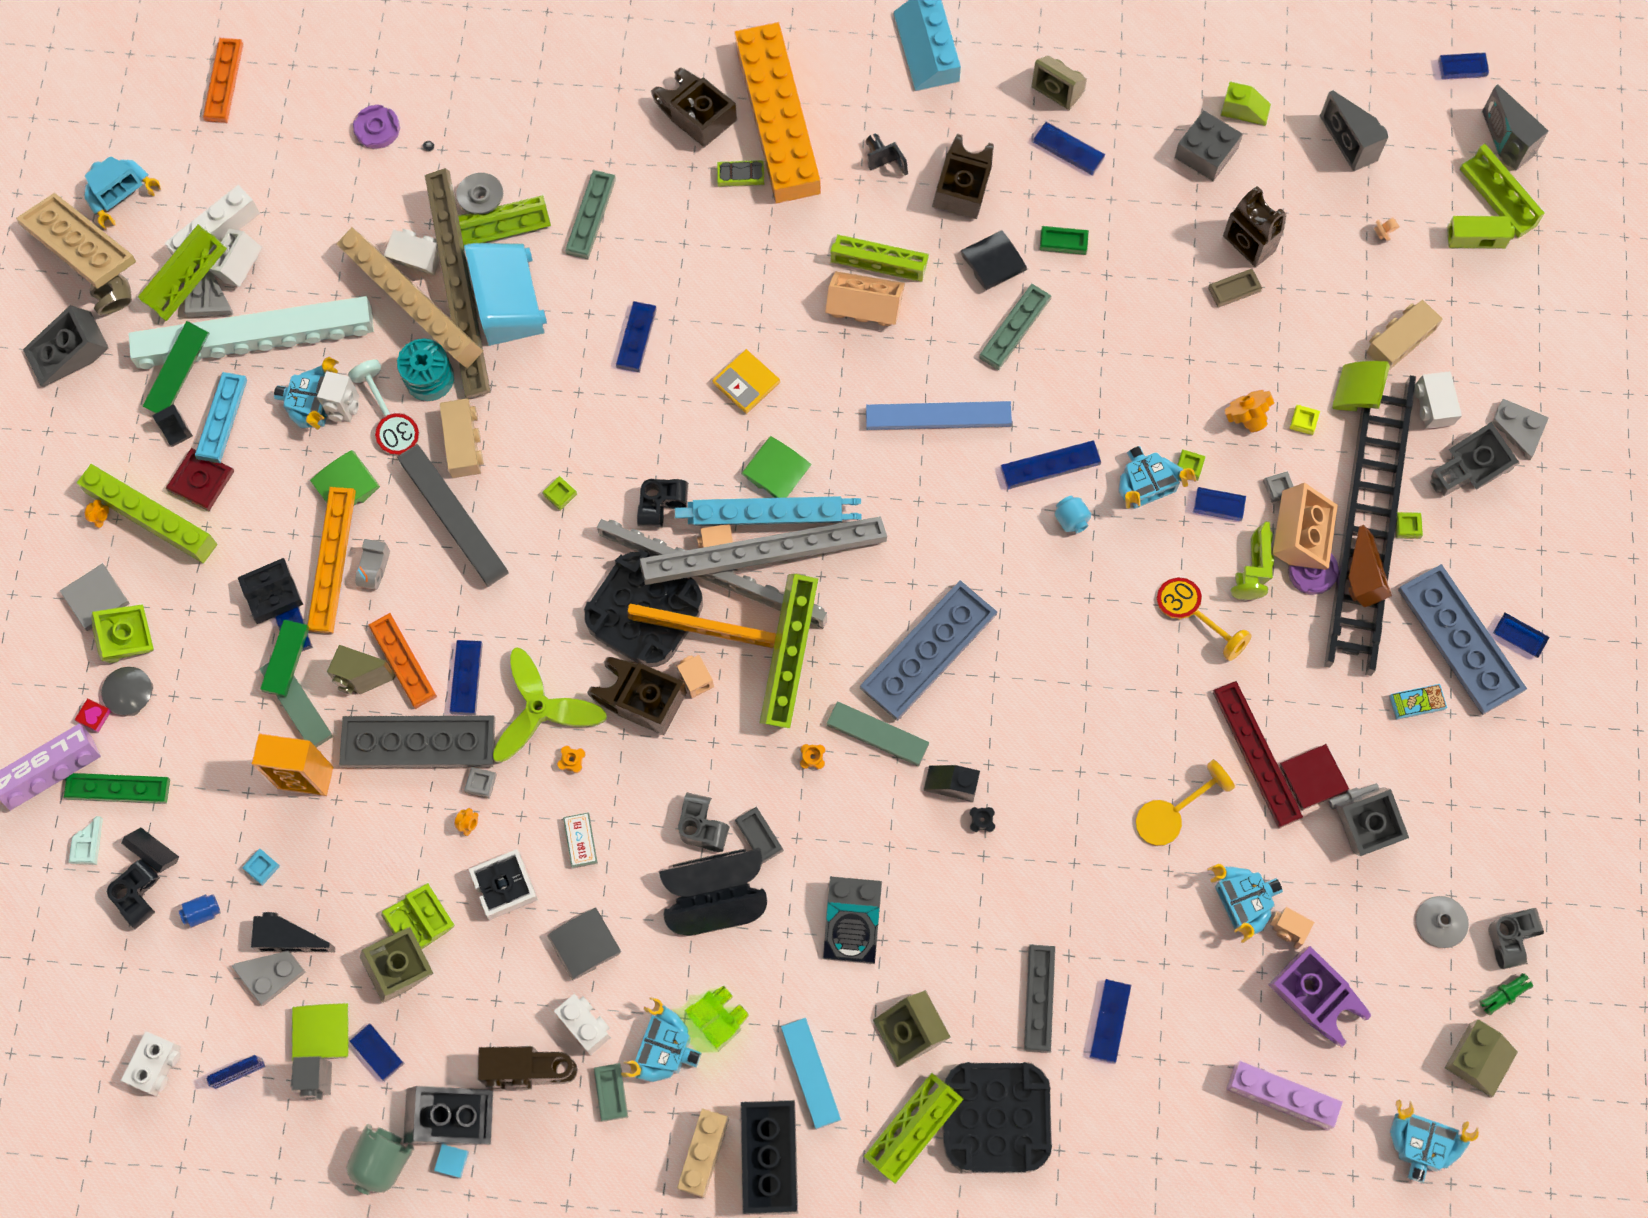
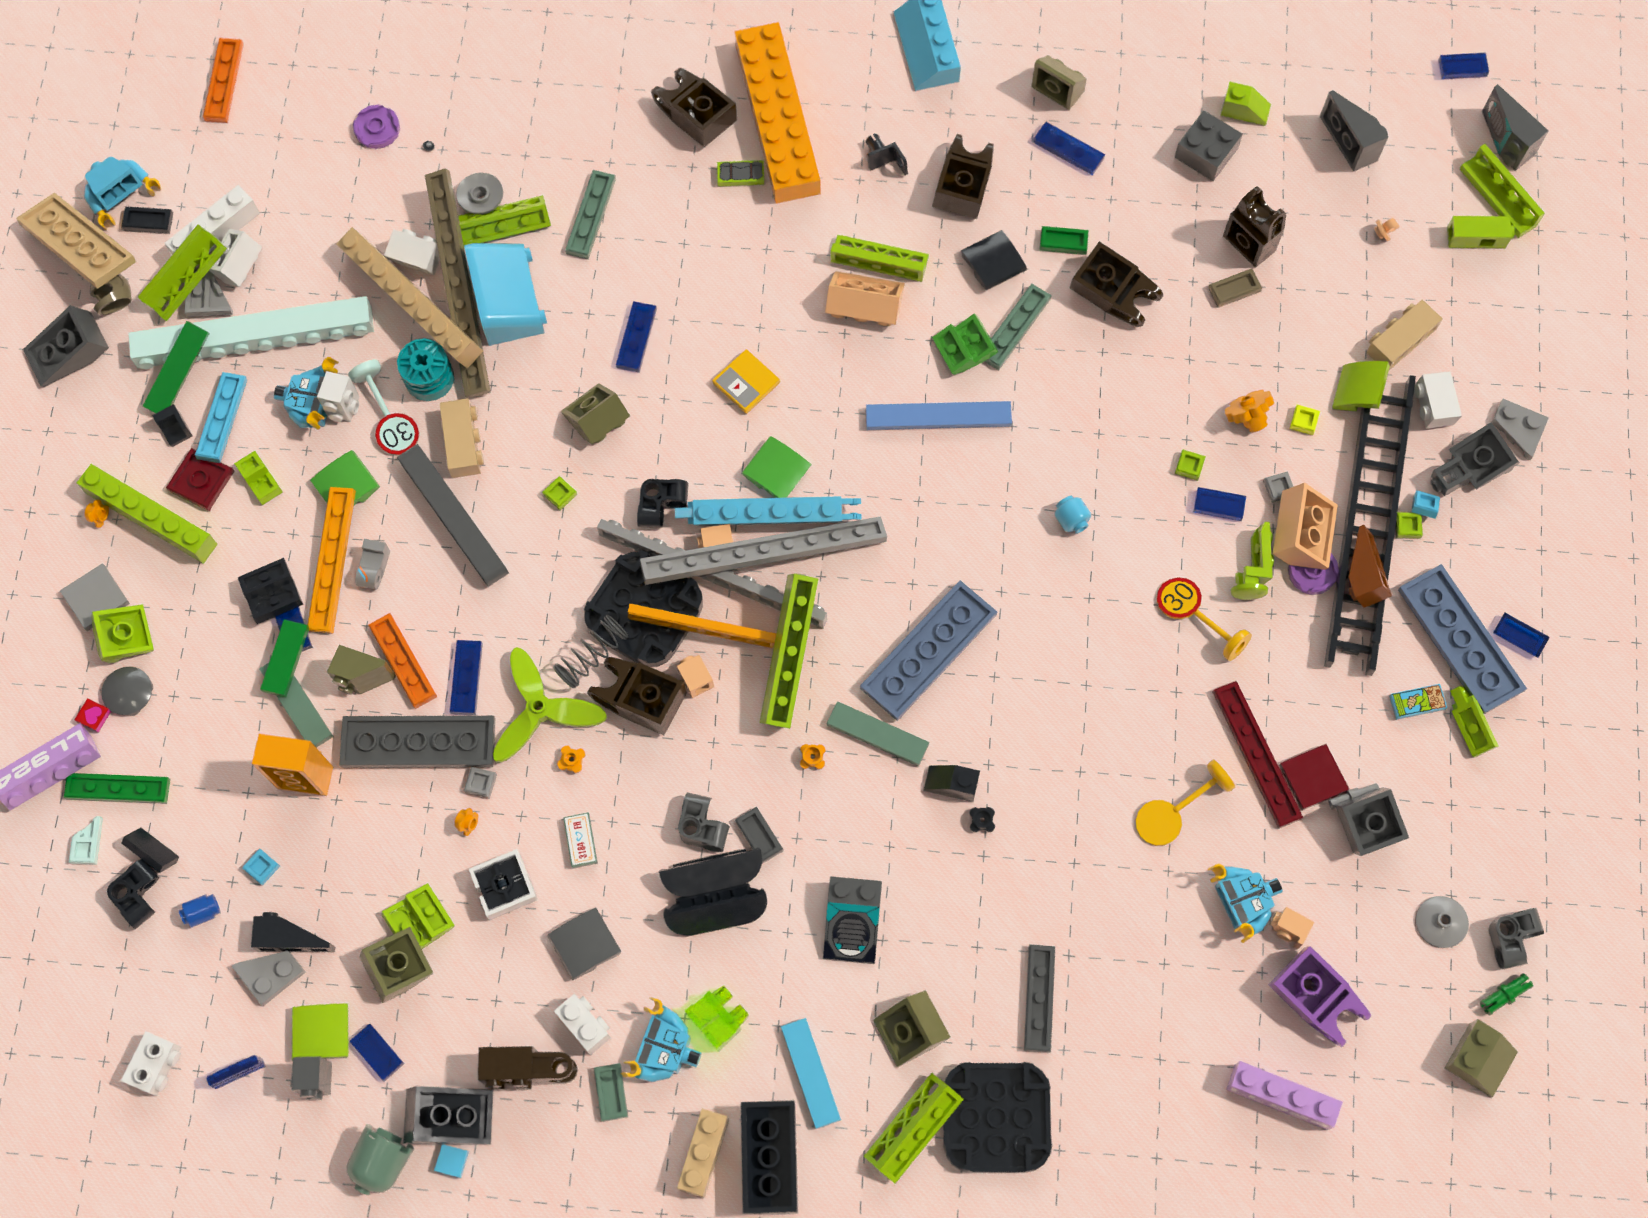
clear blue tile [1001,440,1101,490] -> none
clear blue tile [1089,979,1131,1064] -> none
medium azure torso [1119,446,1196,509] -> none
medium azure torso [1390,1099,1479,1183] -> none
none -> black tile [121,206,174,234]
none -> lime slope [234,451,283,505]
none -> dark grey piece [553,615,628,688]
none -> olive slope [561,383,630,444]
none -> bright green slope [932,313,998,375]
none -> dark brown brick [1070,241,1164,327]
none -> medium azure tile [1411,490,1440,519]
none -> lime hinge [1450,686,1499,757]

